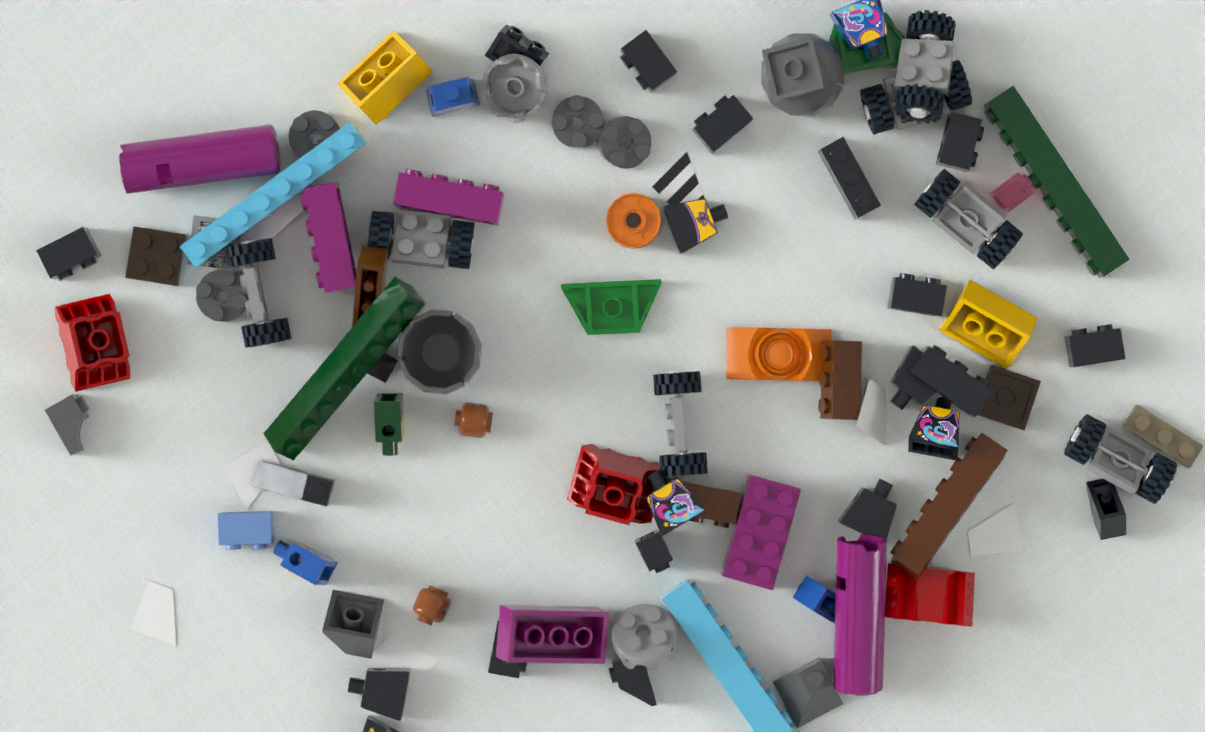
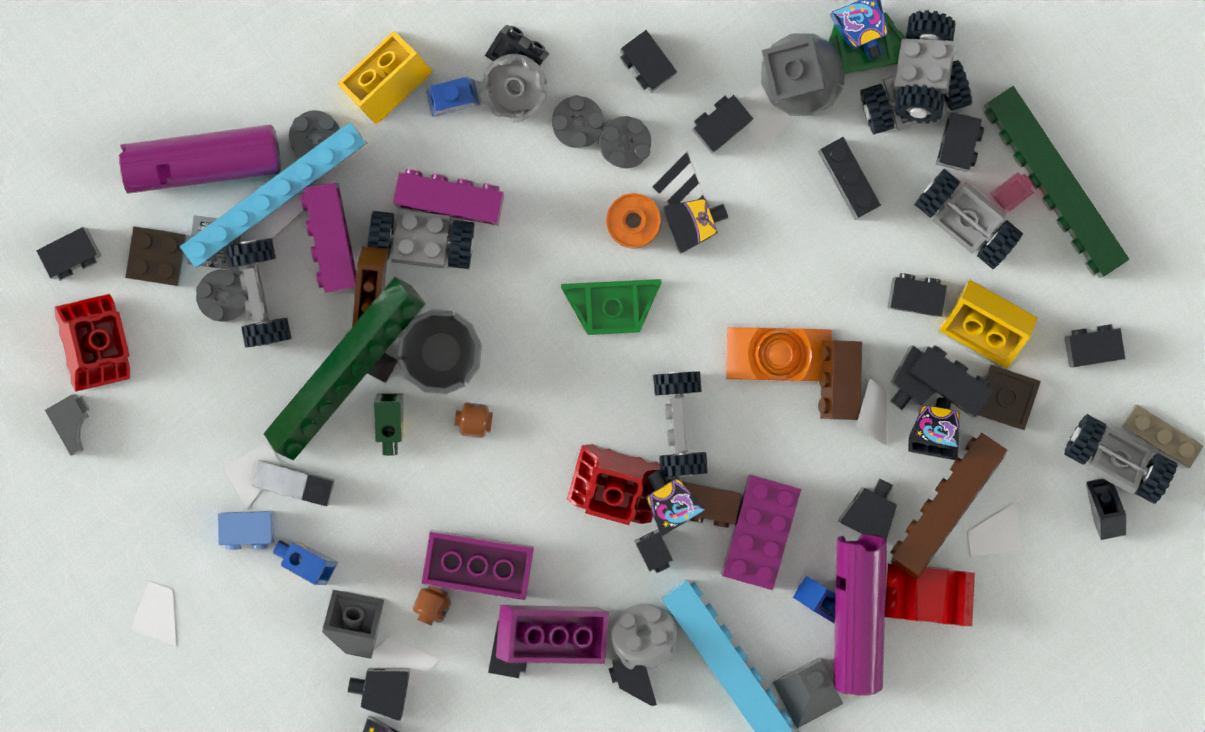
none -> magenta brick [421,530,534,600]

